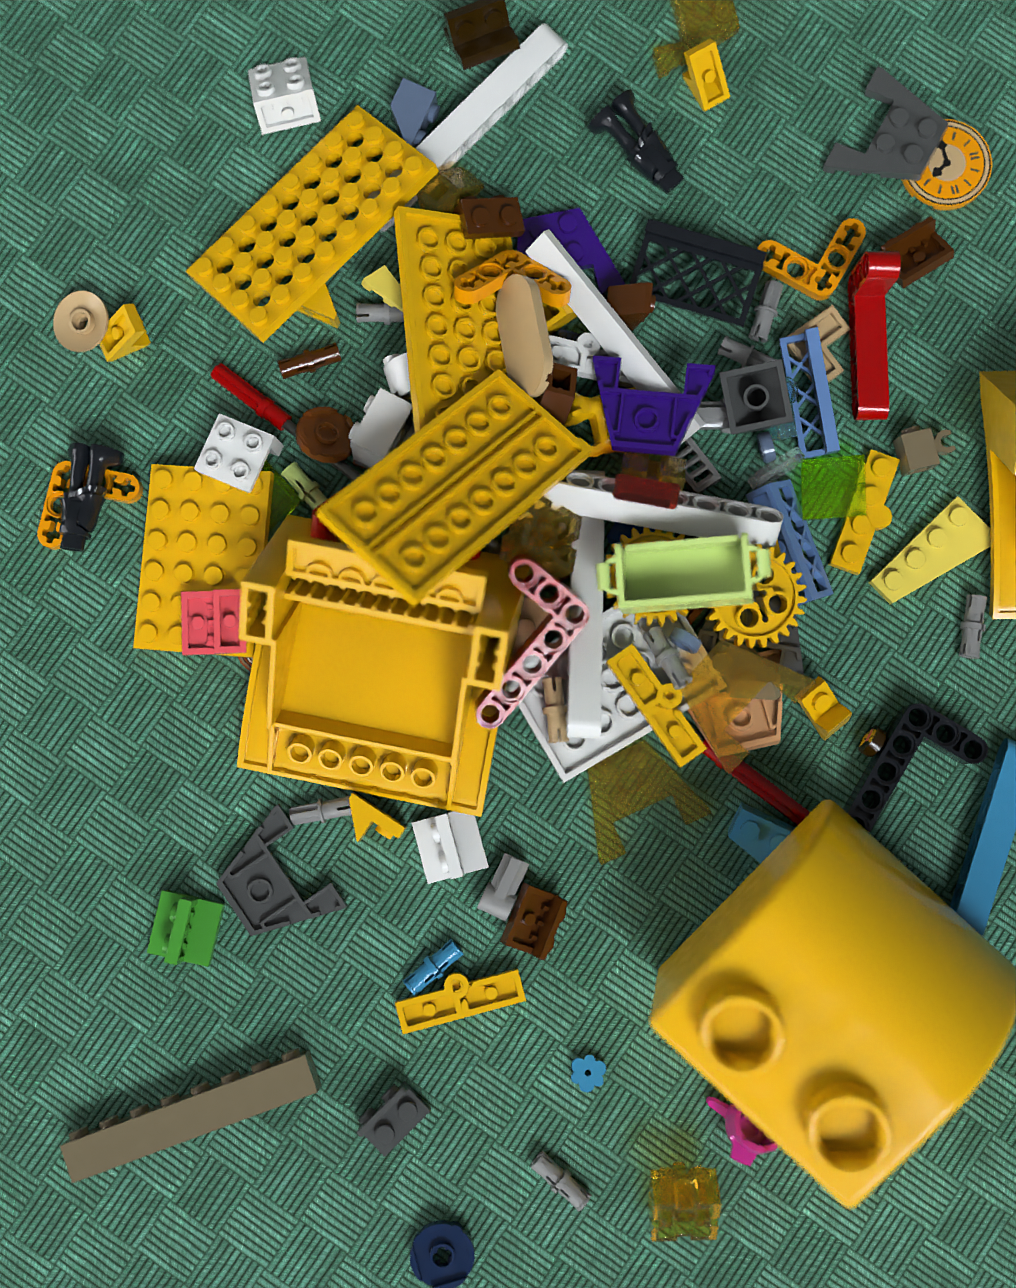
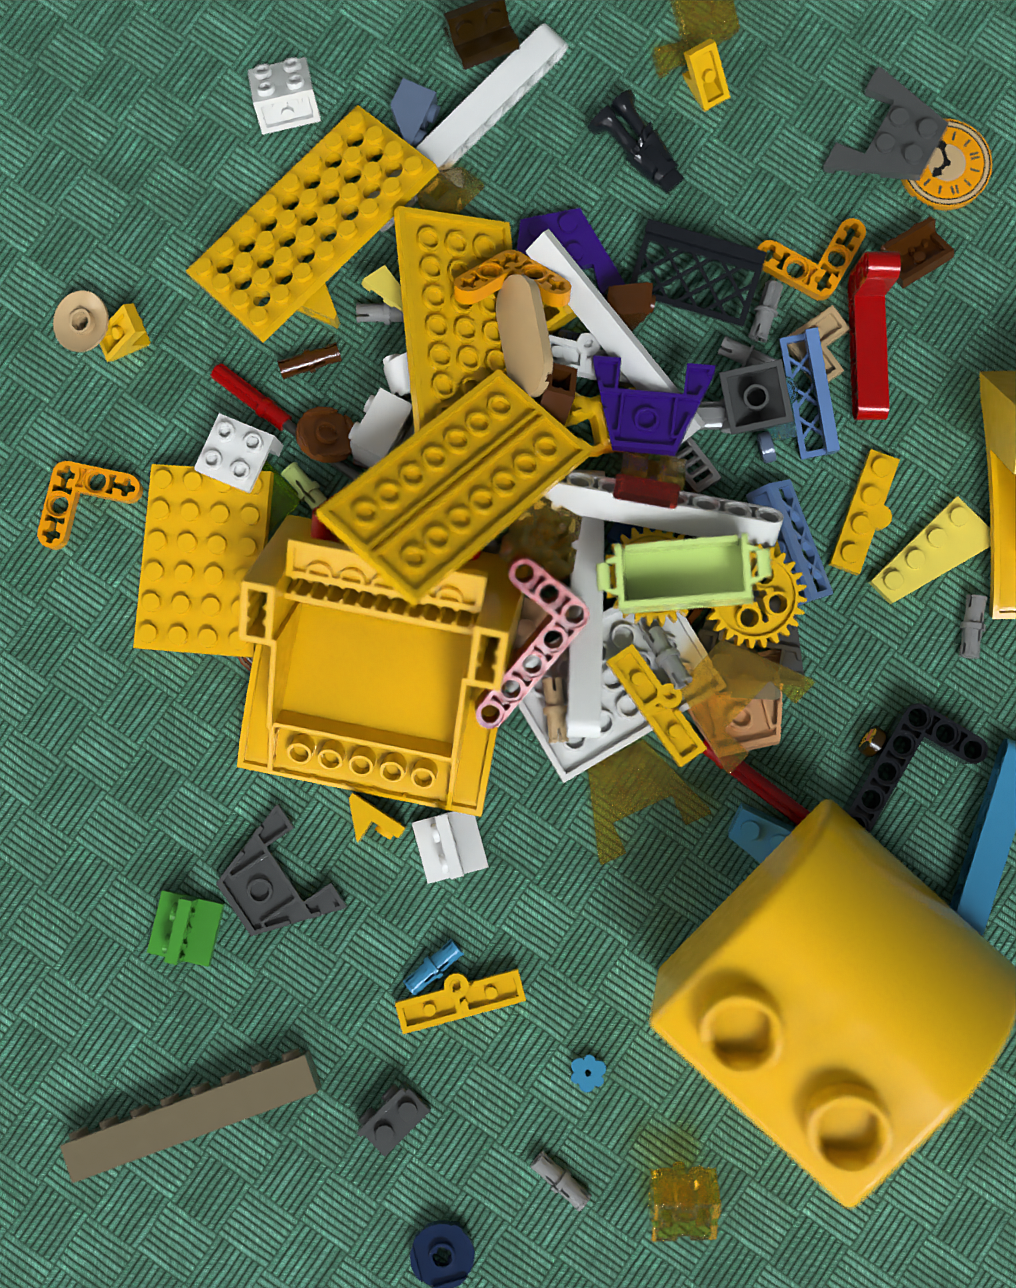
black piece [59,443,125,552] -> none
coral slope [181,589,247,656] -> none
light grey axle [289,795,352,825] -> none
reddish brown bracket [452,195,525,239] -> none
light grey piece [477,853,529,921] -> none
reddish brown bracket [500,882,568,961] -> none
sand blue tile [669,627,702,654] -> none
dark pink piece [706,1096,778,1166] -> none
clear tile [747,447,805,490] -> none
yellow slope [795,676,852,741] -> none
clear neon green slope [801,454,867,521] -> none
dark tan brick [893,426,956,477] -> none

